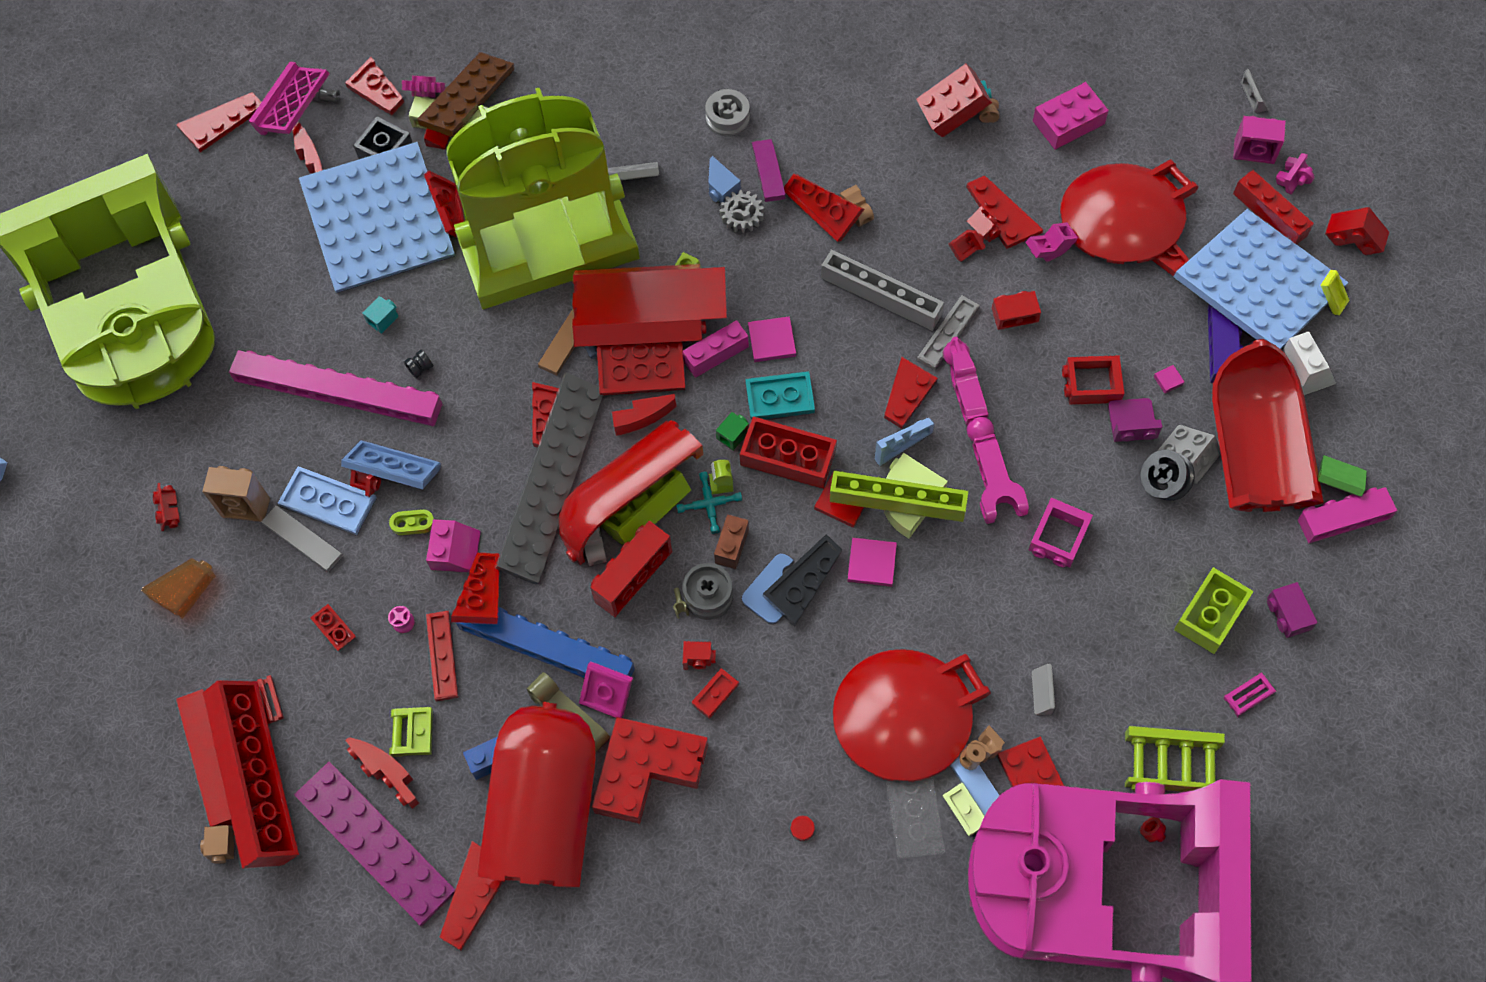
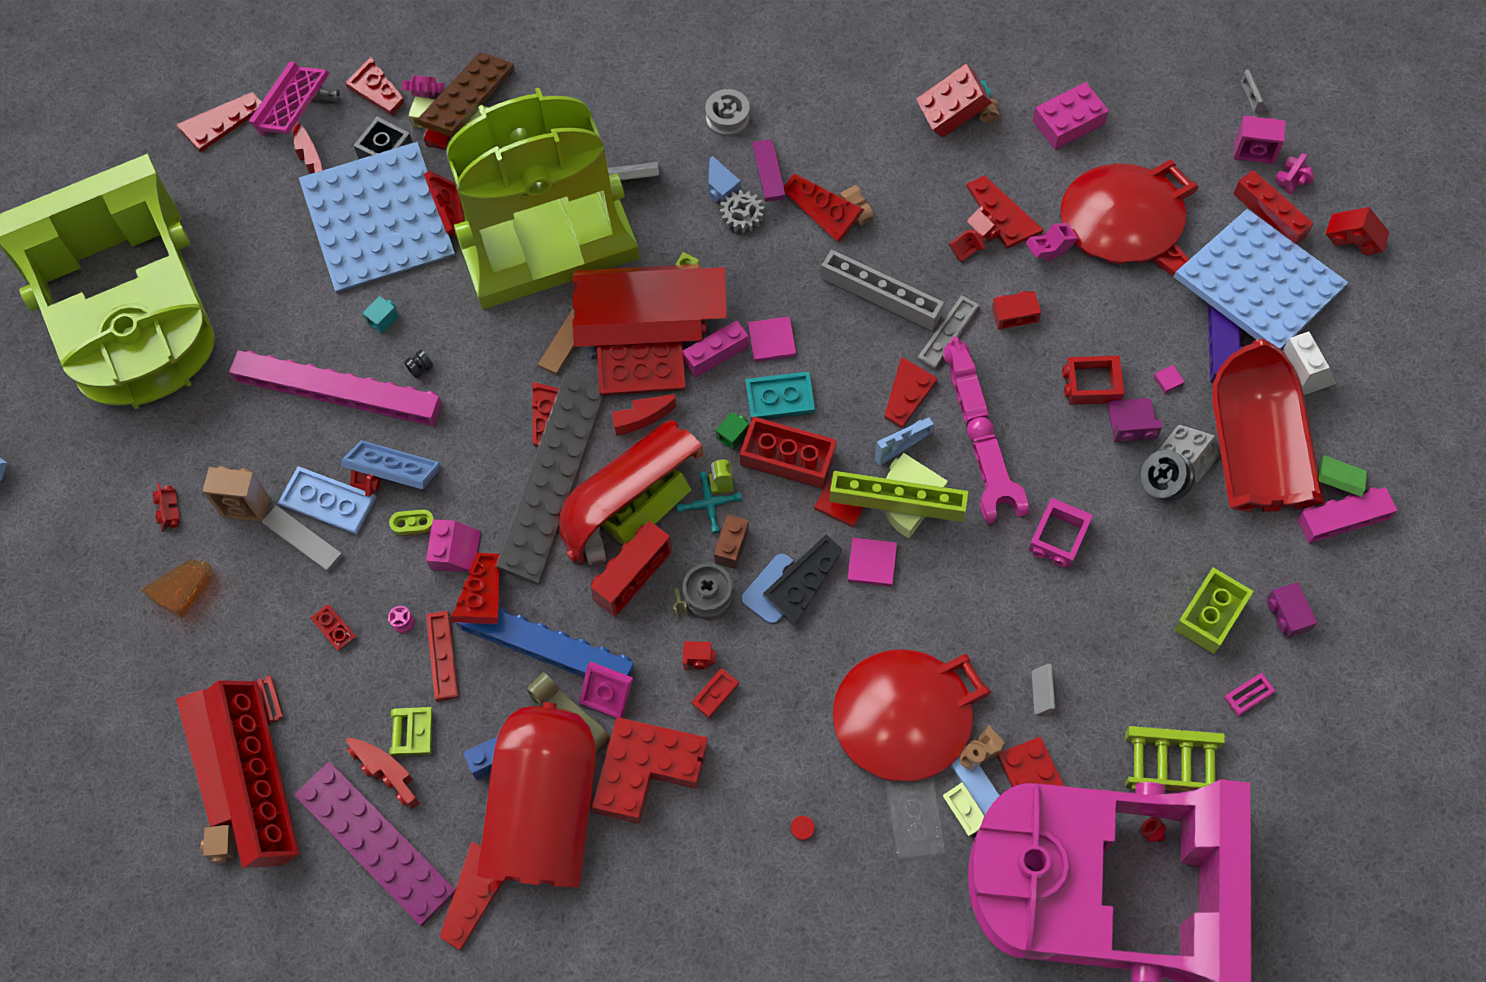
neon yellow tile [1320,270,1349,315] -> none

